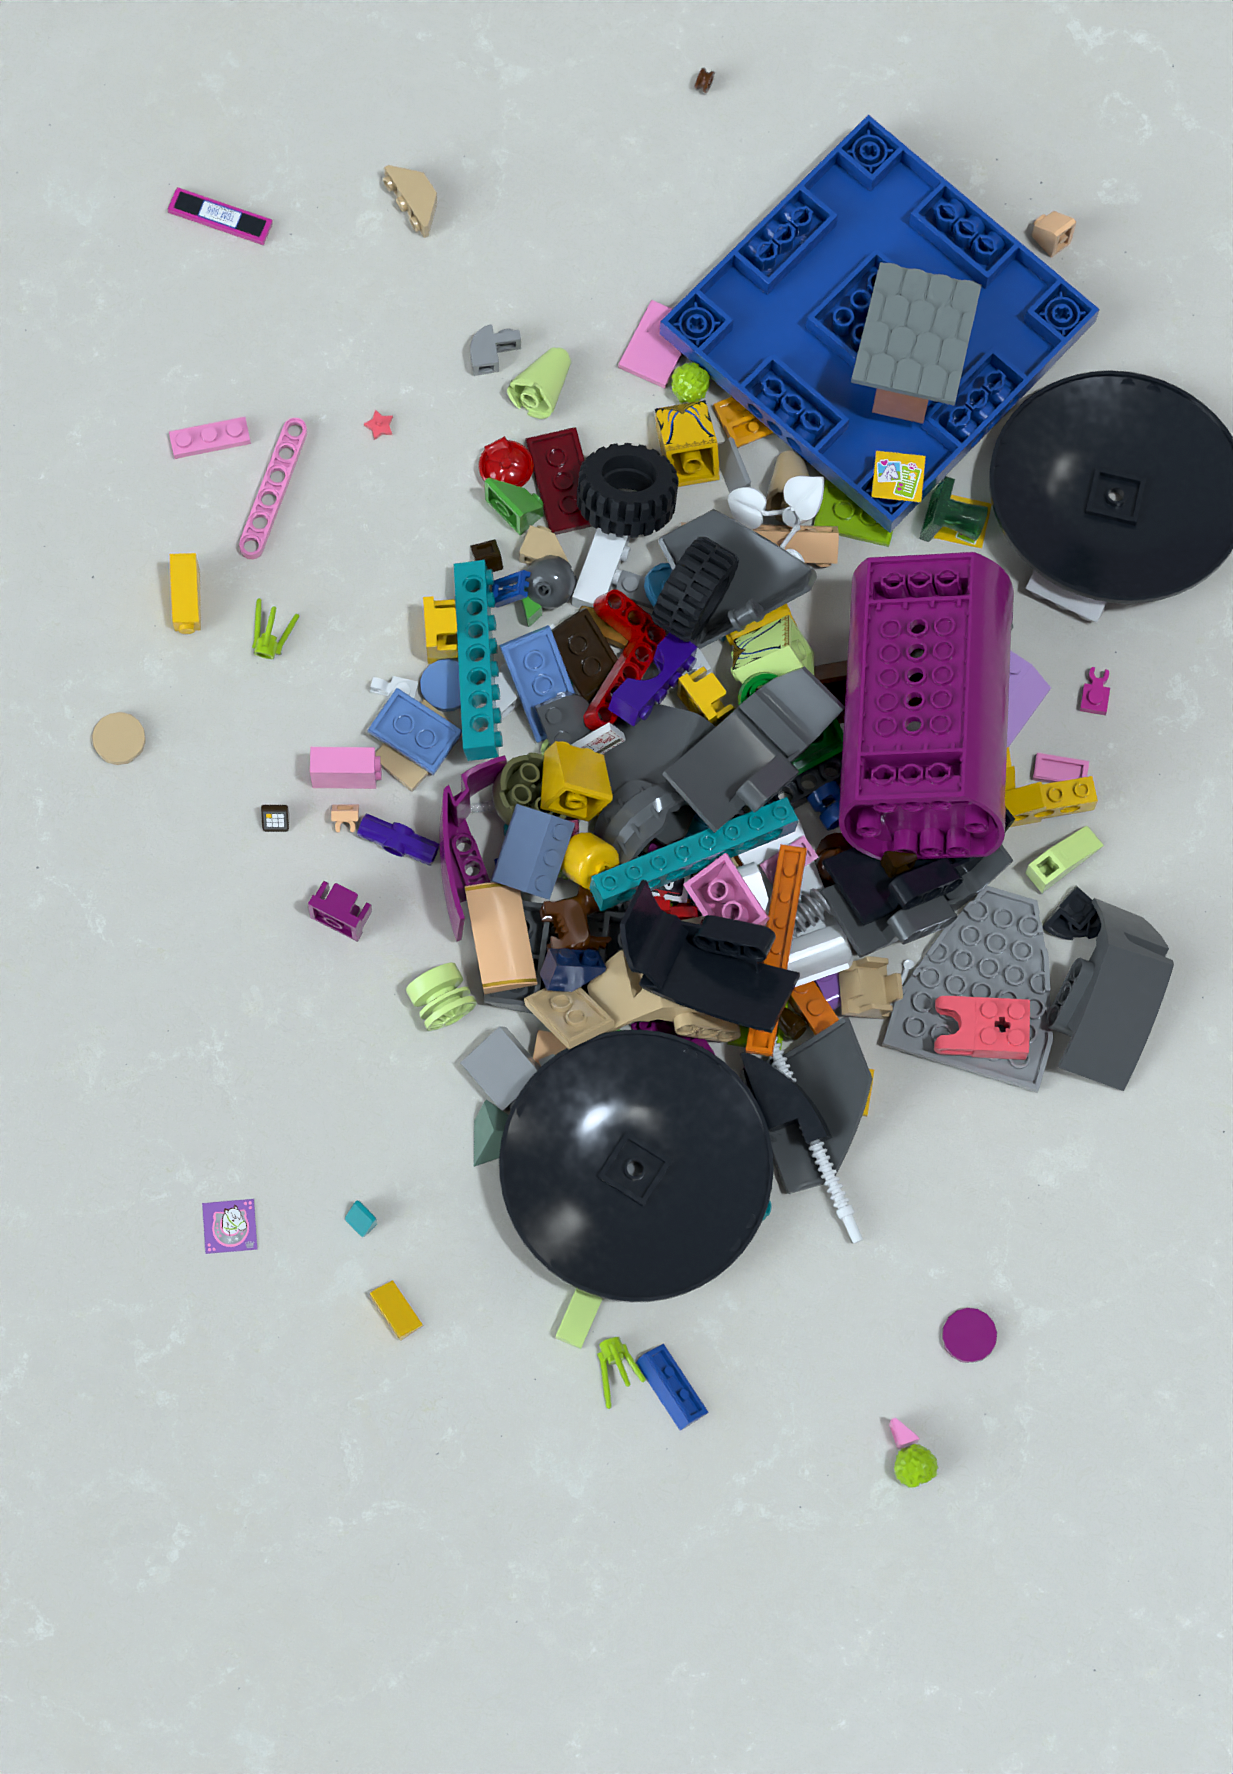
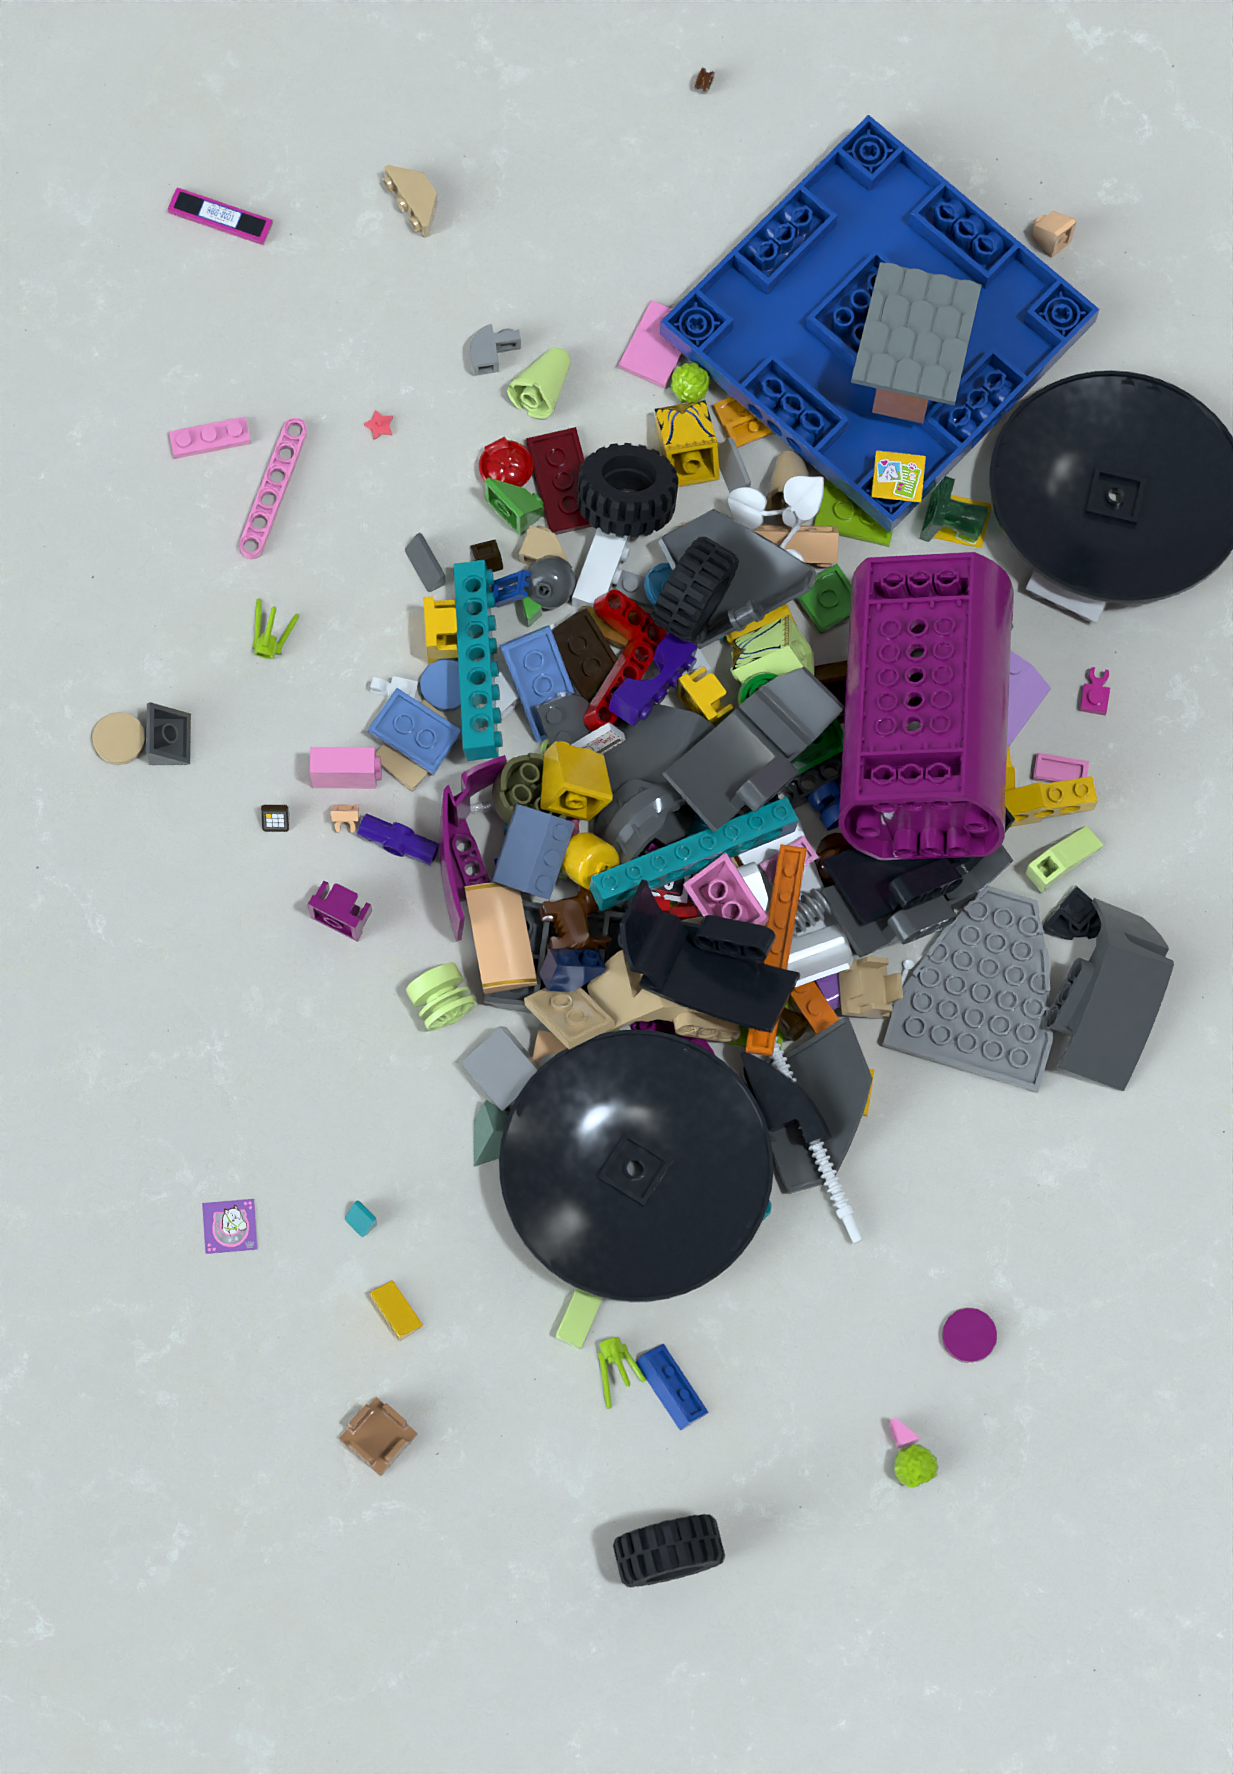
yellow slope [169,553,201,634] -> none
dark brown slope [880,851,917,878] -> none
coral brick [934,996,1030,1060] -> none
none -> dark grey slope [146,702,191,765]
none -> medium nougat panel [339,1397,418,1476]
none -> dark grey slope [405,533,446,592]
none -> black tyre [613,1514,725,1587]
none -> bright green plate [797,564,852,634]

